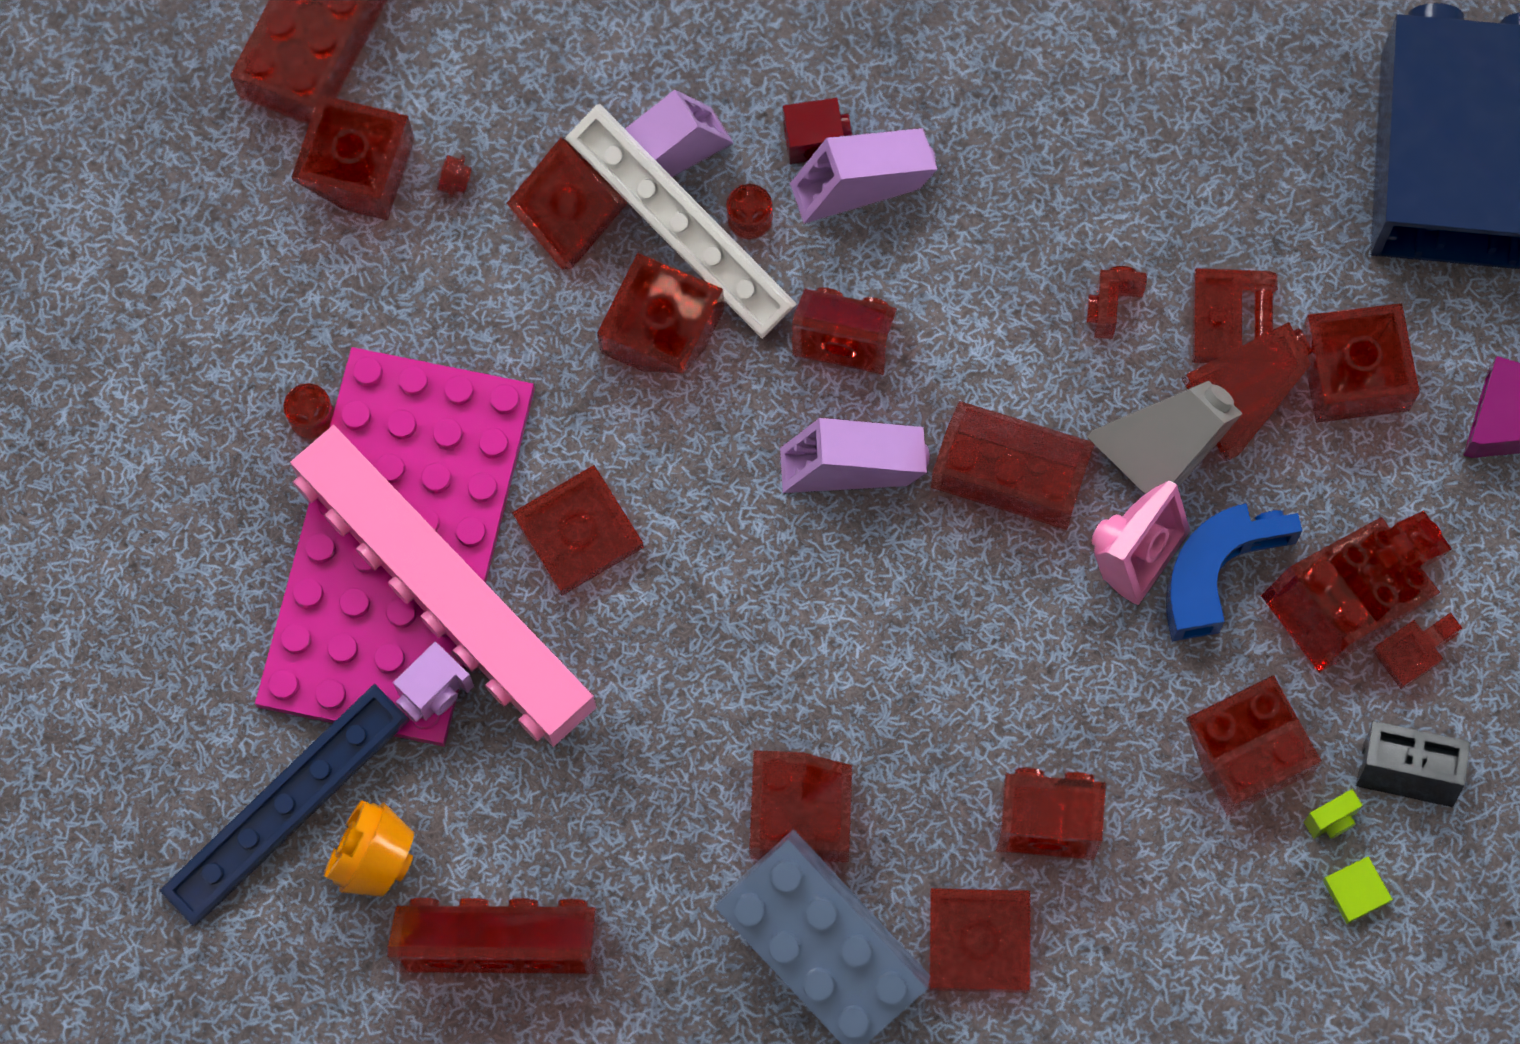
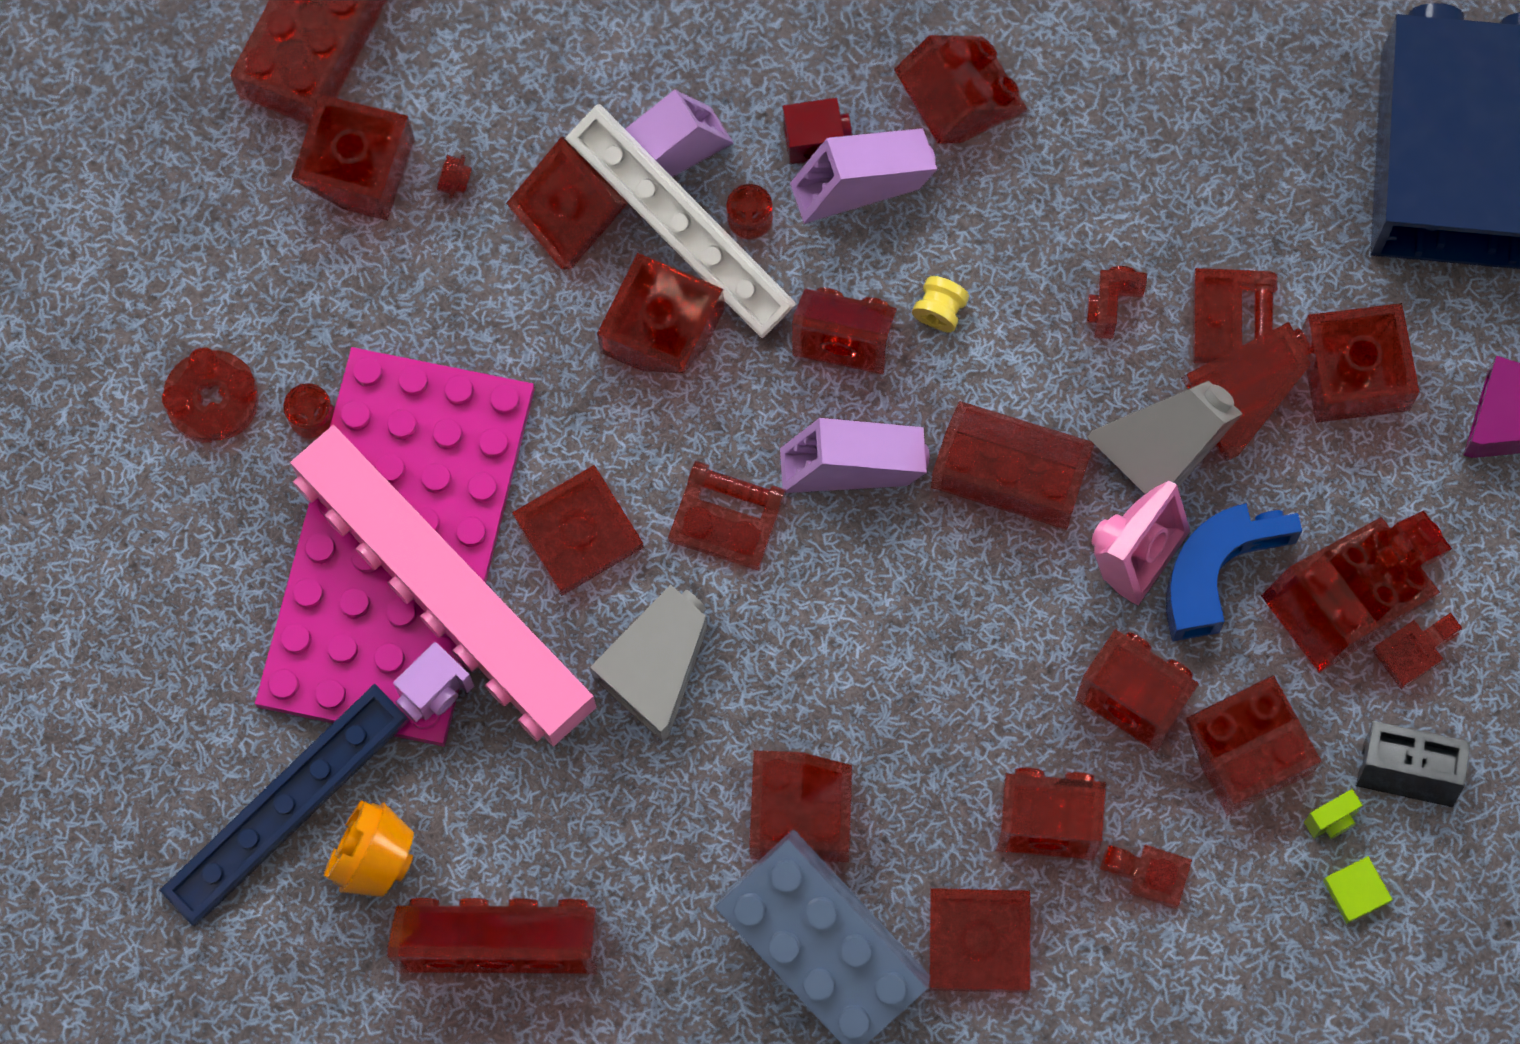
none -> clear red plate [162,347,259,443]
none -> light grey slope [590,584,707,742]
none -> clear red plate [668,461,786,571]
none -> clear red slope [894,35,1027,144]
none -> light yellow wheel [912,276,969,332]
none -> clear red brick [1075,629,1199,753]
none -> clear red plate [1100,844,1192,909]

